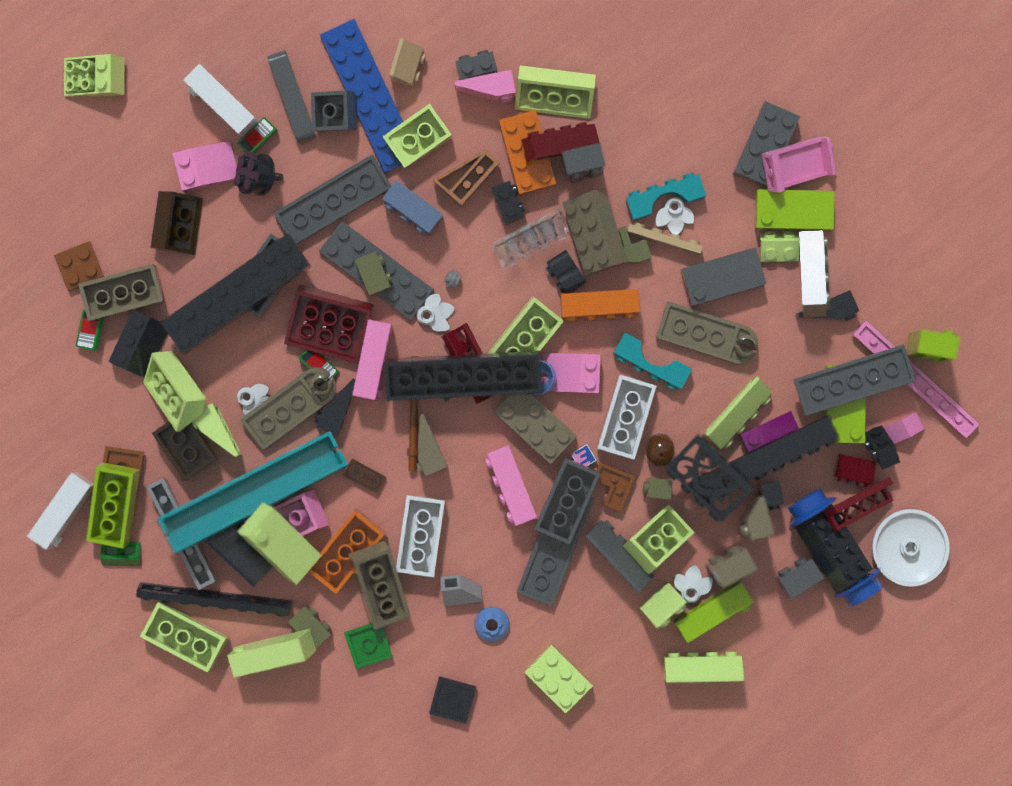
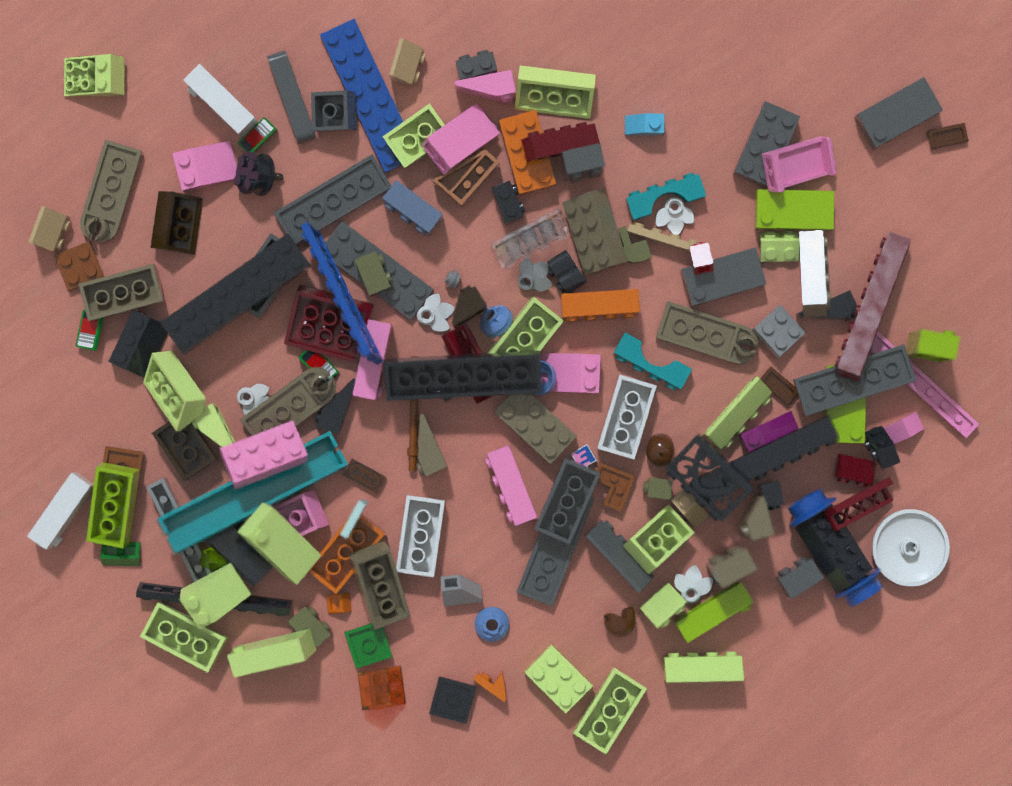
none -> tan slope [28,206,71,253]
none -> dark tan plate [80,140,143,242]
none -> yellowish green slope [179,563,251,629]
none -> clear neon green slope [200,547,227,570]
none -> bright pink brick [220,421,308,490]
none -> blue plate [301,222,384,365]
none -> orange slope [326,593,352,614]
none -> light aqua tile [341,499,369,538]
none -> clear orange slope [357,666,406,710]
none -> bright pink panel [421,104,500,175]
none -> dark brown slope [452,285,487,329]
none -> orange slope [473,671,506,702]
none -> medium blue piece [480,305,513,338]
none -> light grey plate [518,258,553,292]
none -> yellowish green brick [572,667,647,754]
none -> reddish brown helmet [603,607,636,637]
none -> medium azure slope [625,113,664,136]
none -> tan slope [669,489,709,529]
none -> brick [690,242,714,275]
none -> light grey plate [752,305,805,359]
none -> reddish brown tile [760,366,798,406]
none -> brick [835,232,911,382]
none -> dark grey brick [854,77,943,150]
none -> reddish brown tile [926,123,969,150]

